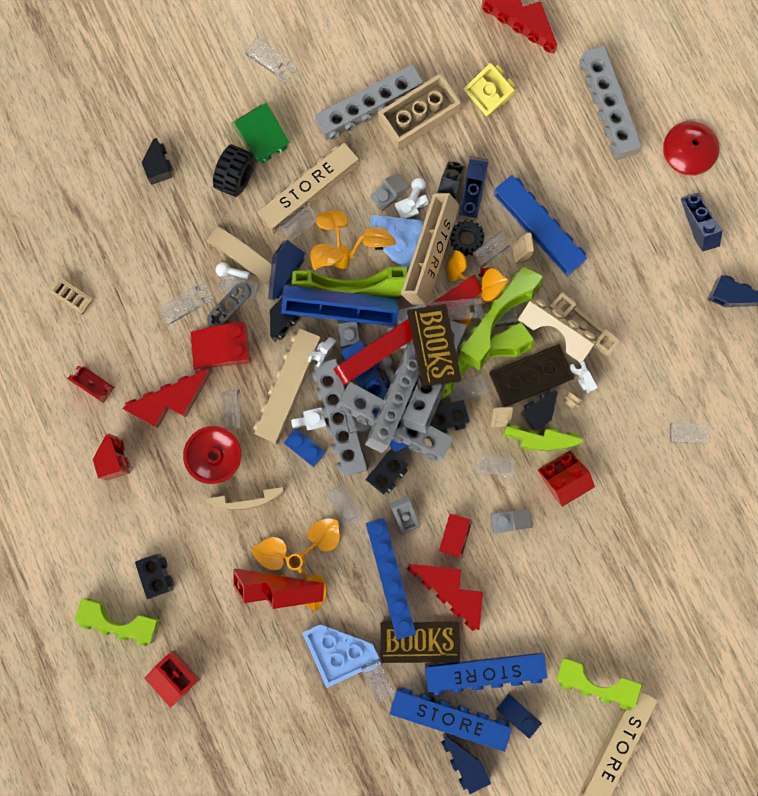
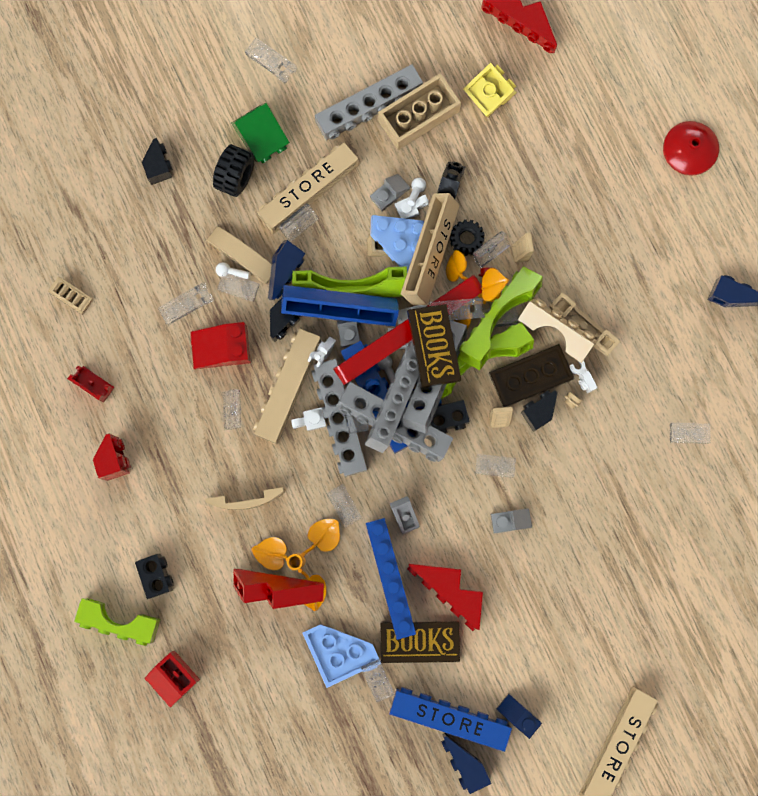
red slope [122,368,211,428] -> none
red dish [183,426,242,484] -> none
dark grey beam [207,283,251,327] -> none
blue plate [284,428,326,467] -> none
light orange plant [310,210,396,270] -> none
black brick [365,450,408,495] -> none
blue brick [425,652,547,695] -> none
red hinge [439,514,472,558] -> none
clear plate [449,375,489,403] -> none
dark blue slope [459,156,488,218] -> none
blue brick [493,175,587,277] -> none
lime slope [502,424,583,451] -> none
red slope [538,451,595,507] -> none
lime arch [556,658,643,711] -> none
light grey brick [579,46,642,160] -> none
dark blue slope [681,193,722,252] -> none

